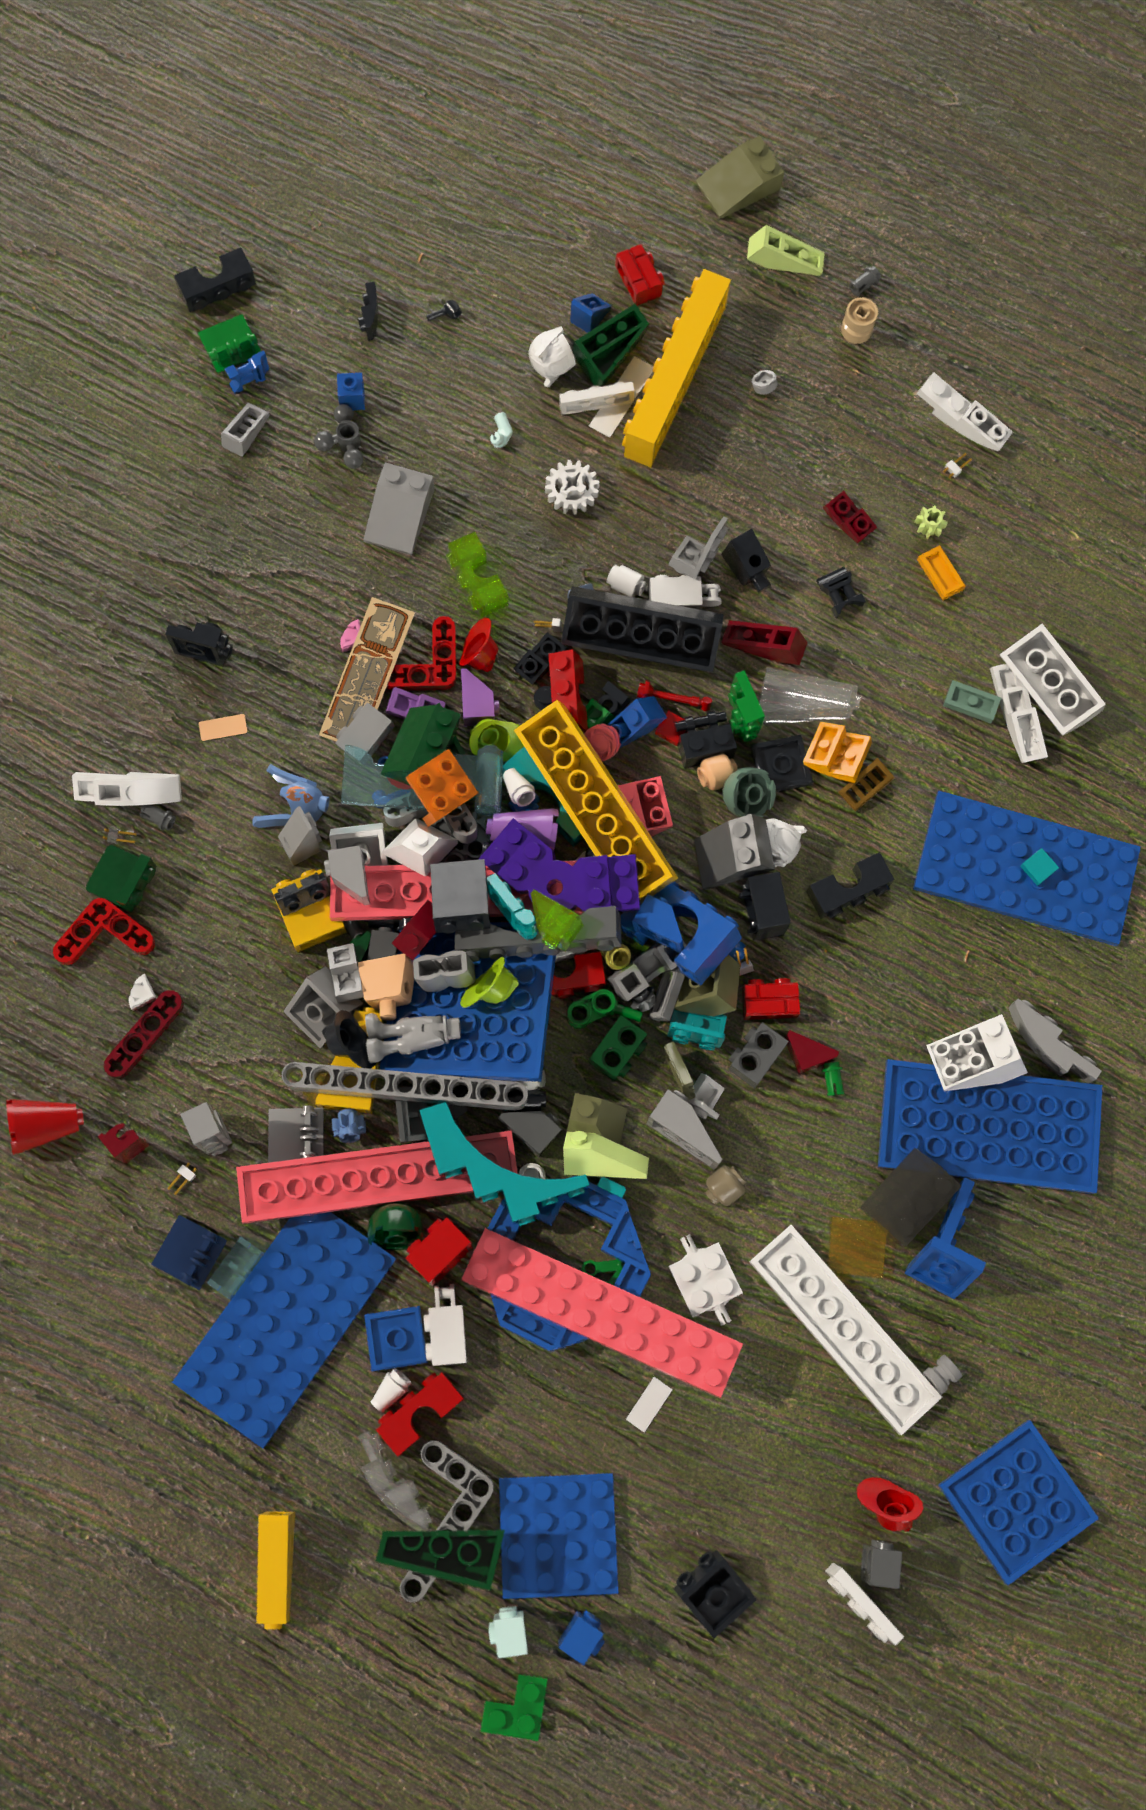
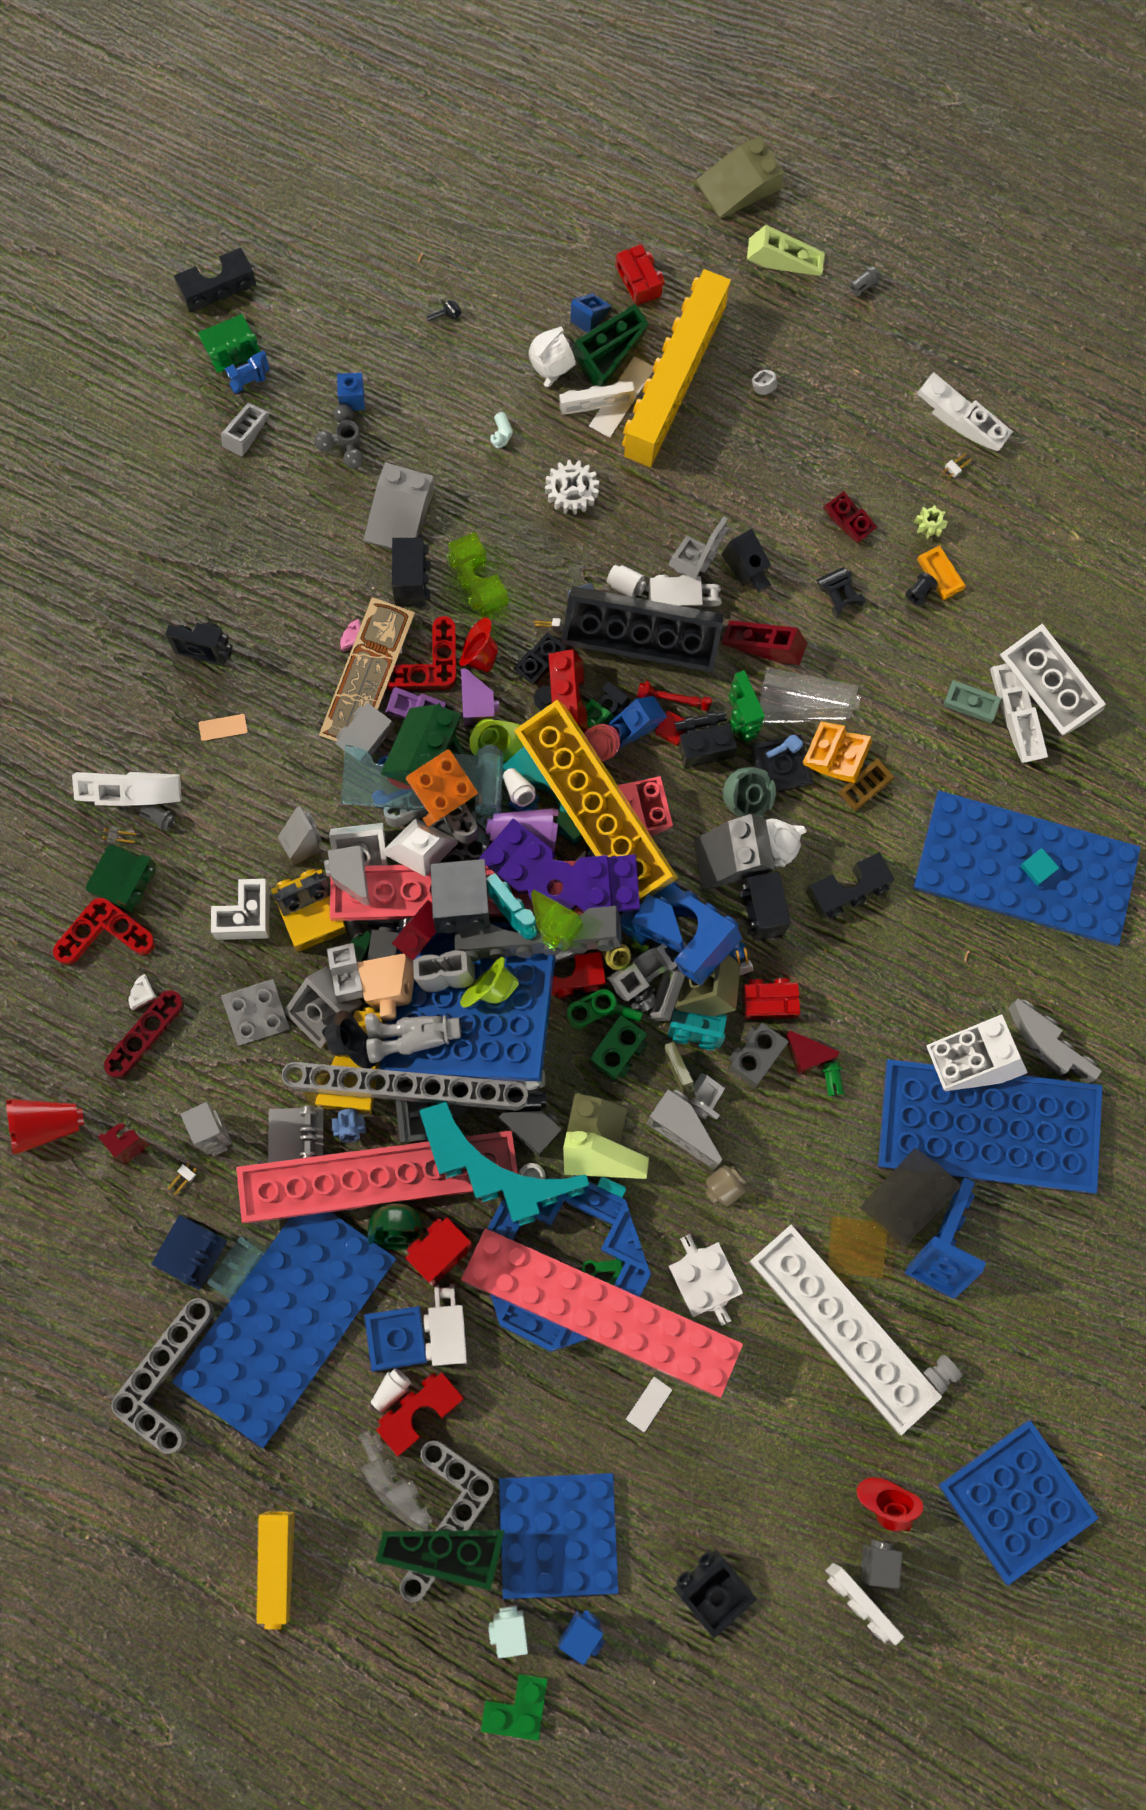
medium blue piece [253,764,329,828] -> none
black slope [358,281,379,341] -> none
light nougat head [697,753,738,791] -> none
tan wheel [841,298,878,344] -> none
none -> light grey beam [111,1298,214,1454]
none -> white brick [211,879,270,940]
none -> light grey hinge [221,979,290,1046]
none -> black container [392,537,431,606]
none -> medium blue hand [766,735,803,758]
none -> black bush [905,572,938,607]

